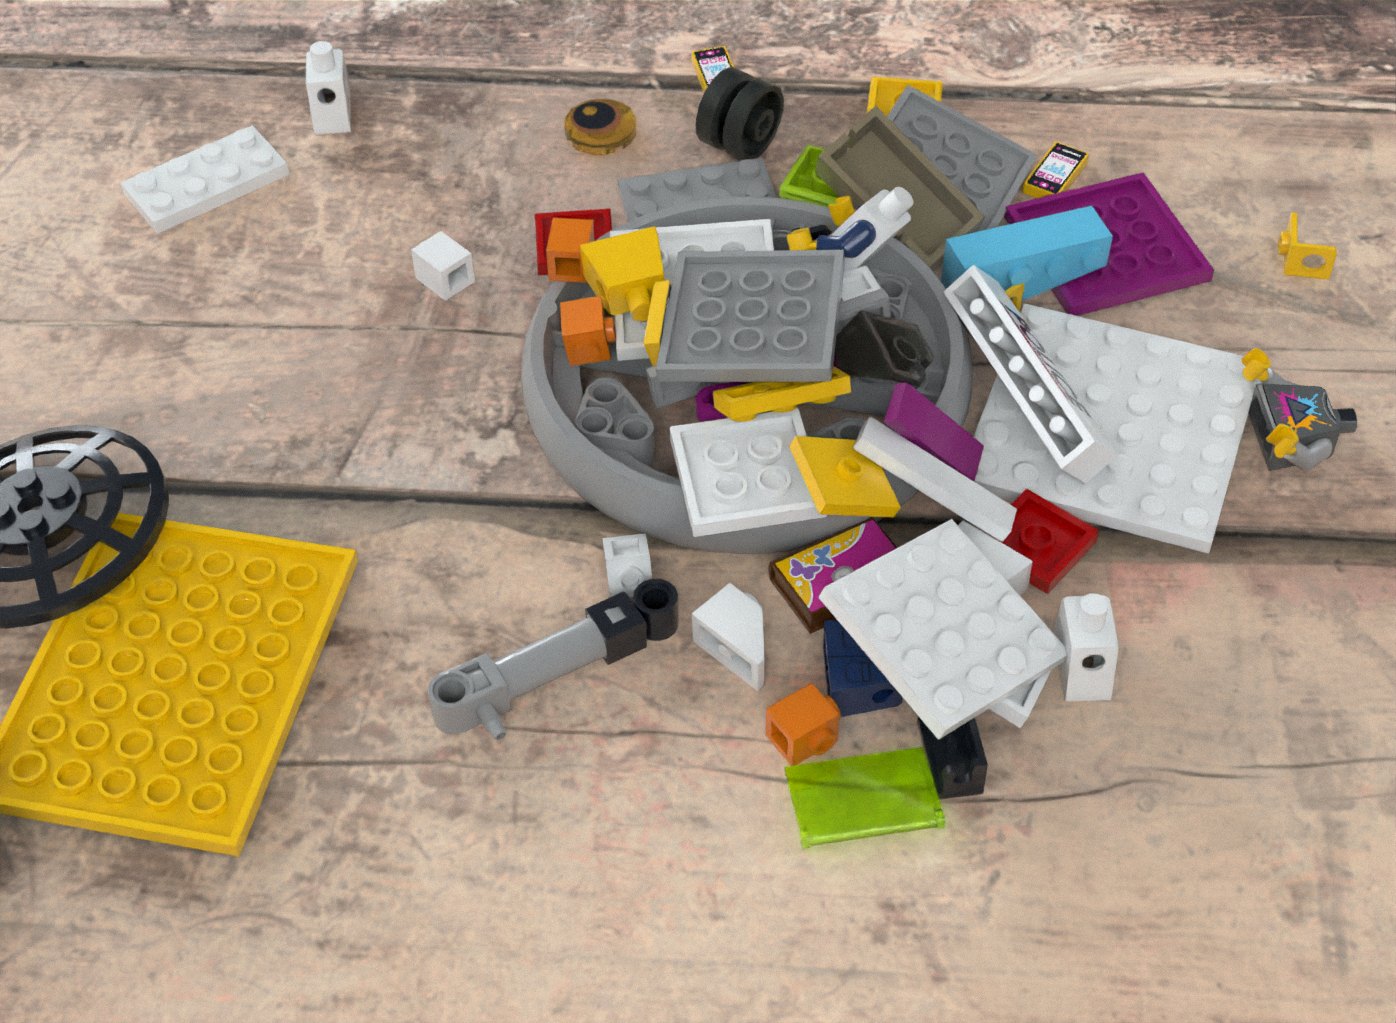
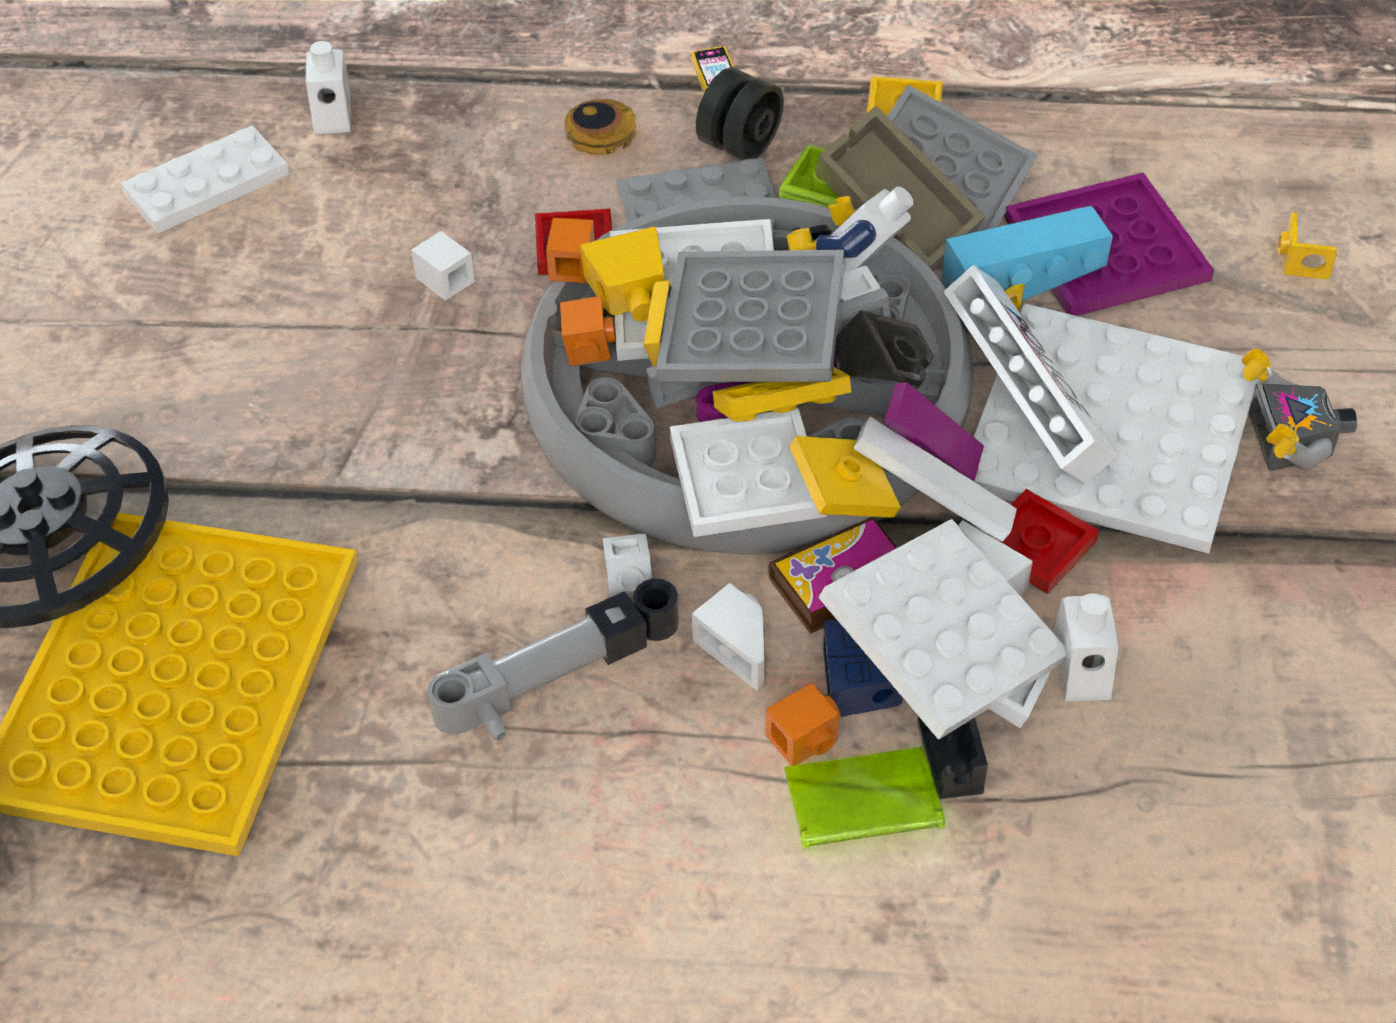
tile [1022,141,1089,198] -> none

